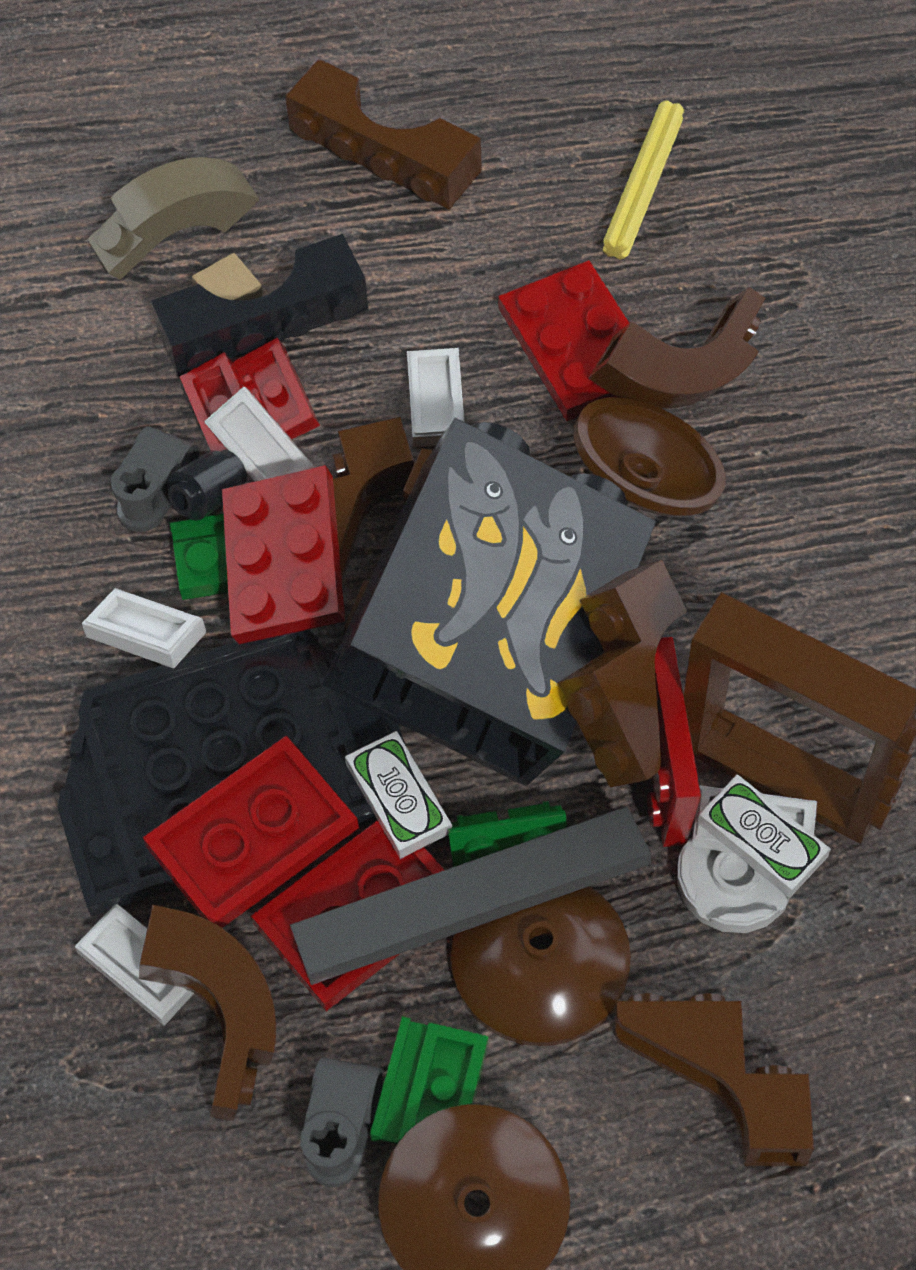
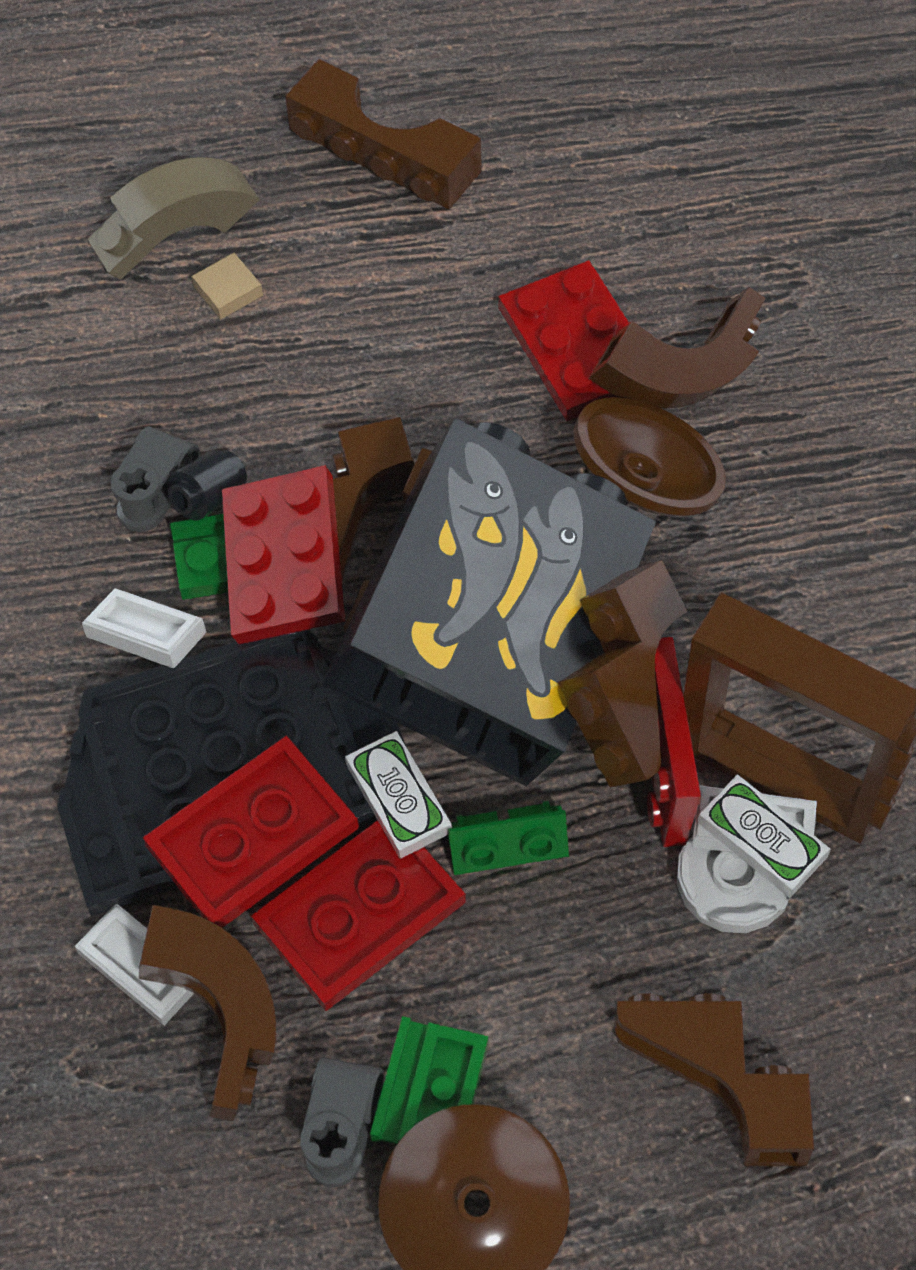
black arch [151,233,369,377] -> none
red slope [180,337,320,451] -> none
white tile [204,387,315,481] -> none
dark grey tile [290,806,651,985] -> none
white tile [407,348,464,447] -> none
reddish brown dish [451,886,631,1046] -> none
light yellow axle [603,100,684,260] -> none

